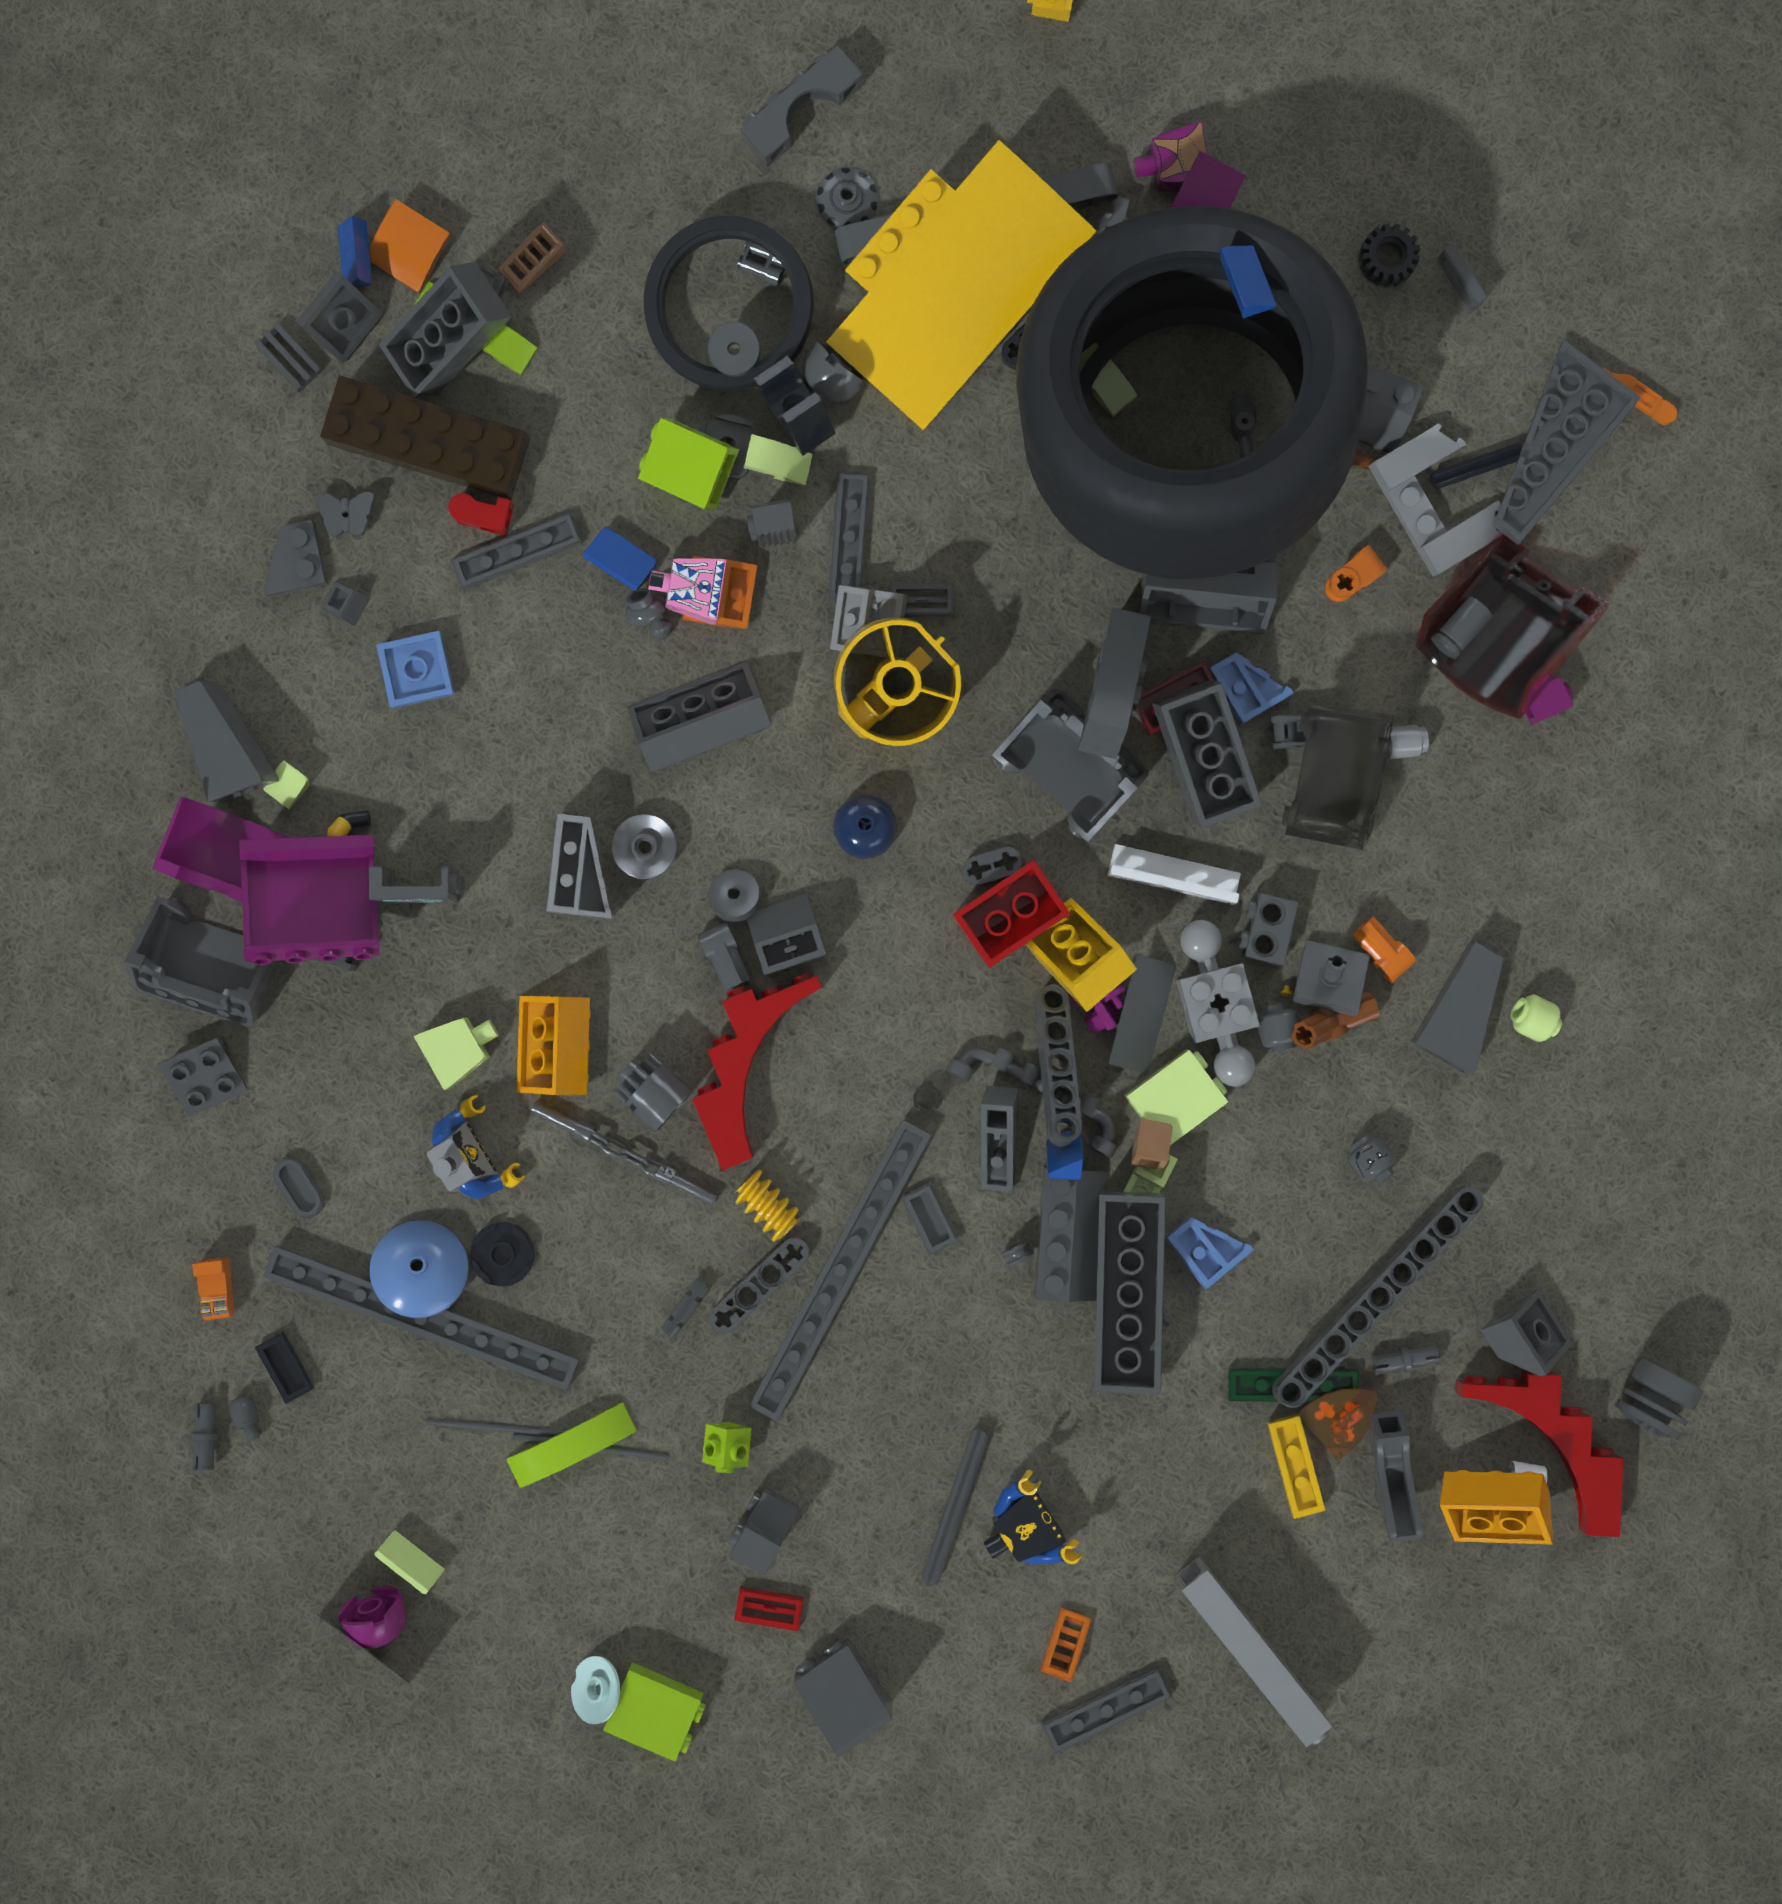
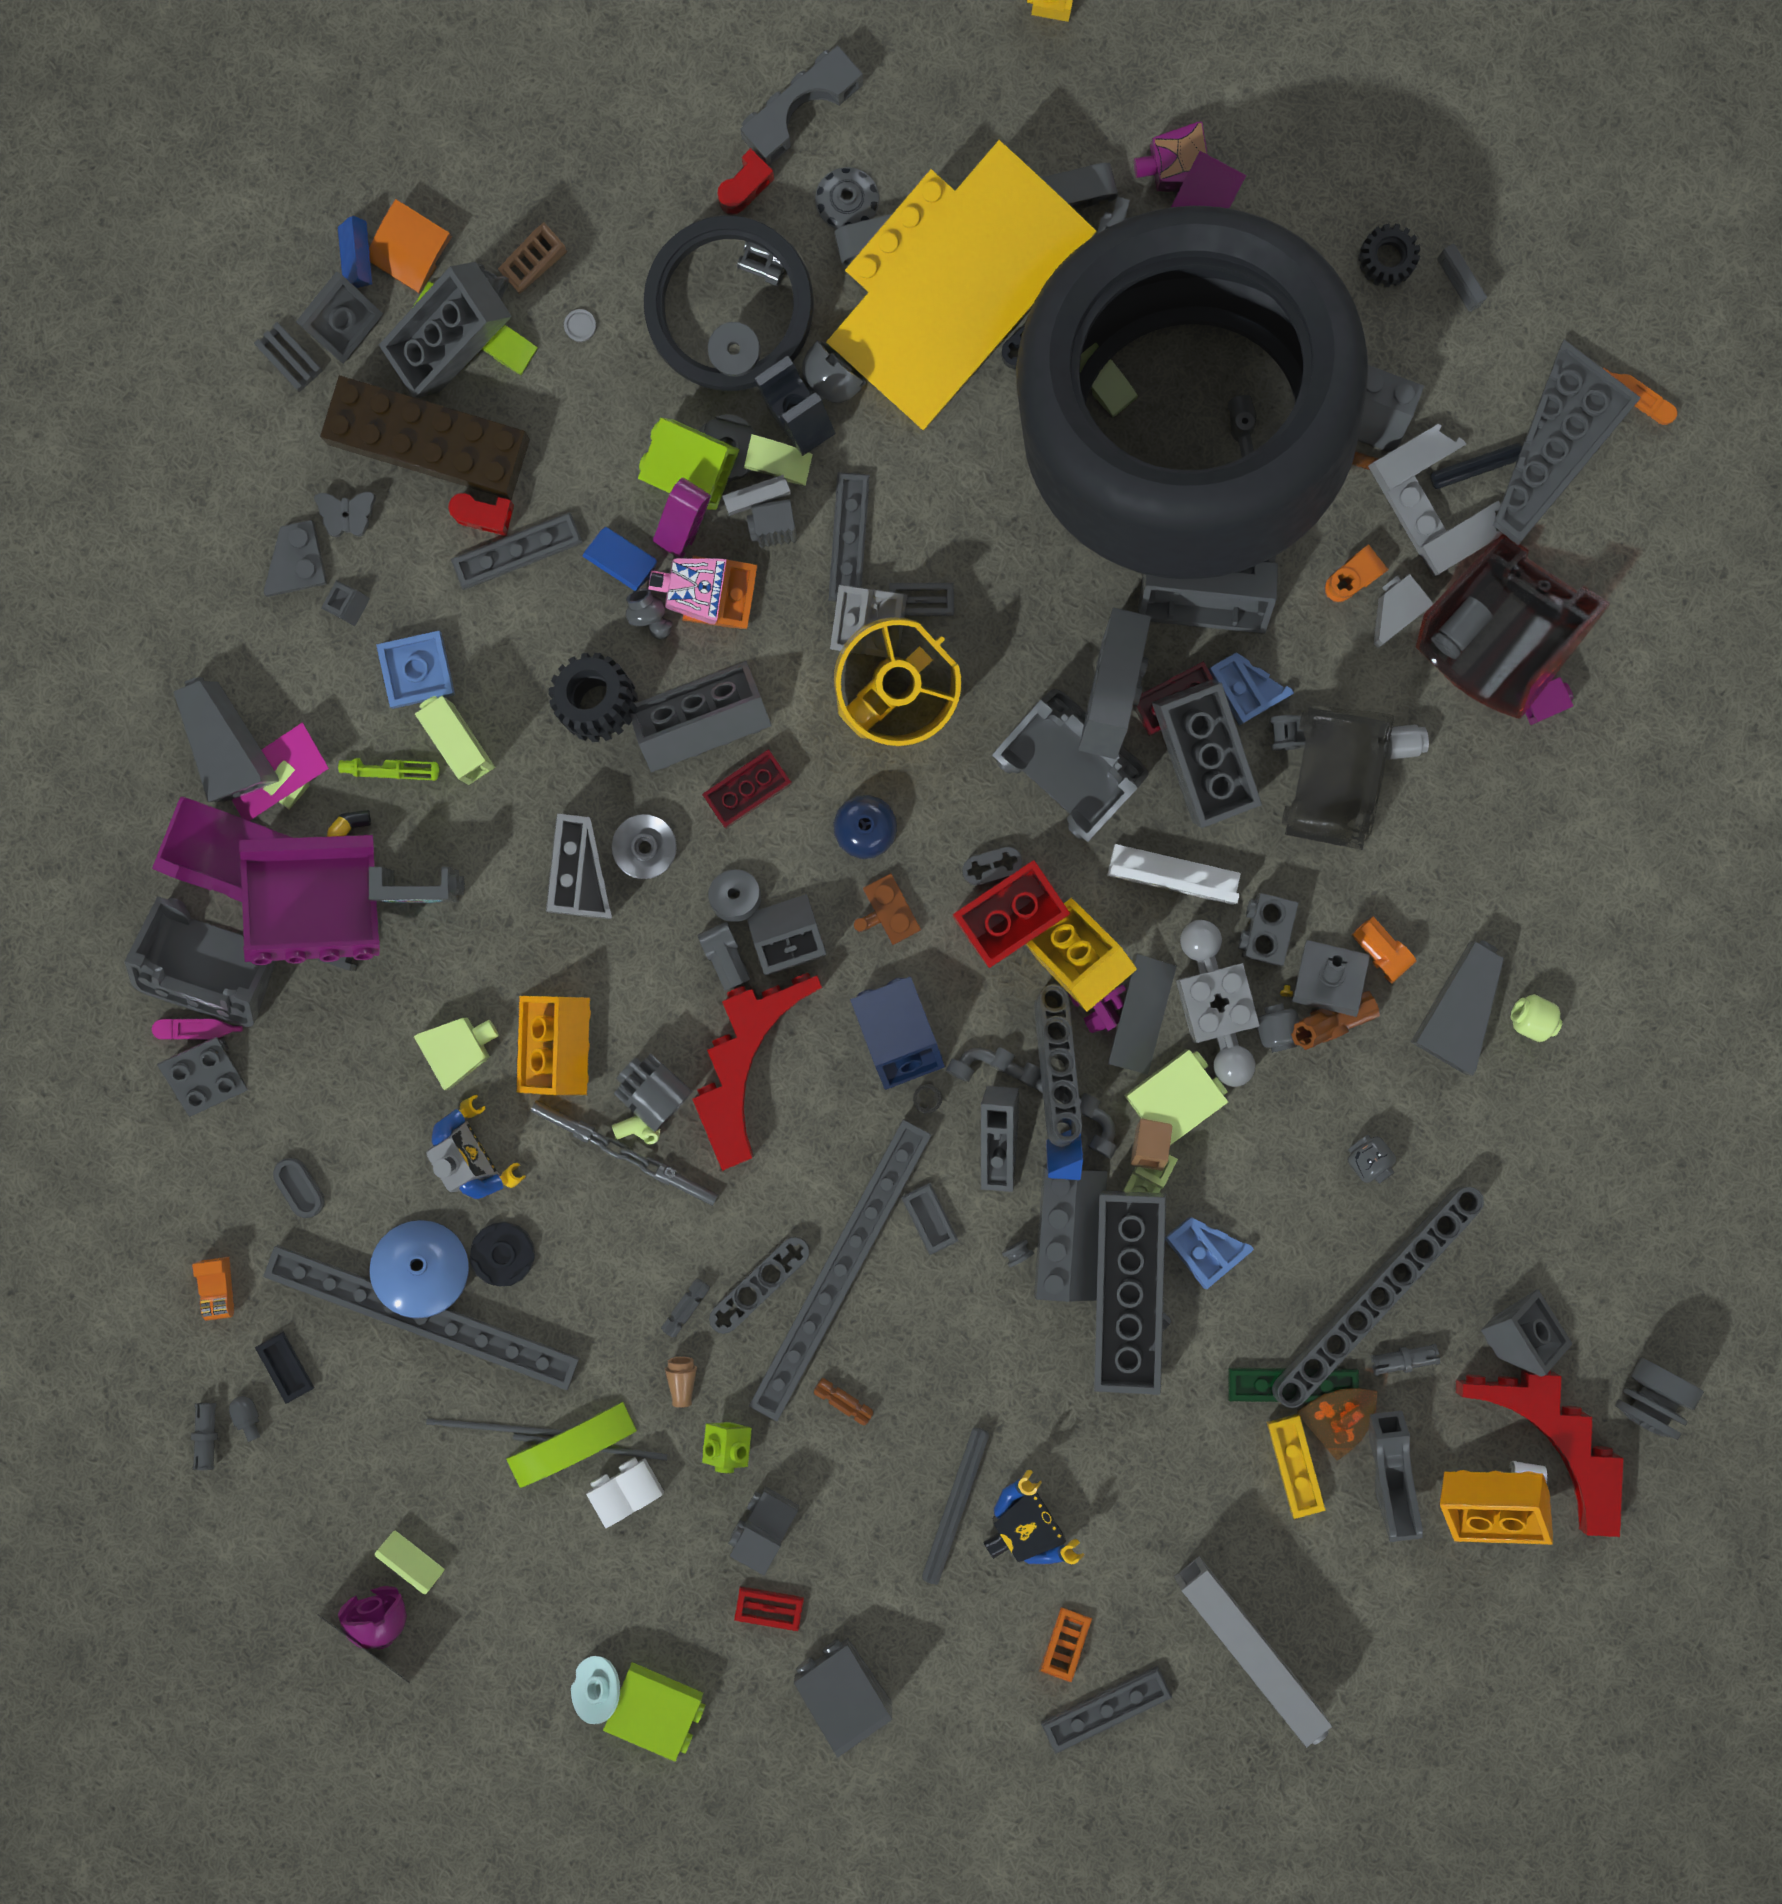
yellow piece [735,1169,803,1242] -> none
blue slope [1220,245,1276,318] -> none
none -> dark pink piece [152,1019,243,1039]
none -> dark pink sticker [232,722,329,821]
none -> lime piece [338,758,440,781]
none -> yellowish green brick [415,696,496,785]
none -> black tyre [548,653,638,742]
none -> light grey piece [564,309,596,342]
none -> white brick [586,1457,664,1528]
none -> yellowish green arm [612,1116,660,1144]
none -> magenta beam [653,477,711,558]
none -> medium nougat cone [665,1357,697,1408]
none -> dark red piece [702,749,792,829]
none -> red leg [717,148,774,215]
none -> light grey slope [722,475,791,516]
none -> dark orange axle [814,1378,873,1425]
none -> dark blue slope [850,976,945,1090]
none -> dark orange plate [854,873,921,945]
none -> light grey slope [1374,574,1434,649]

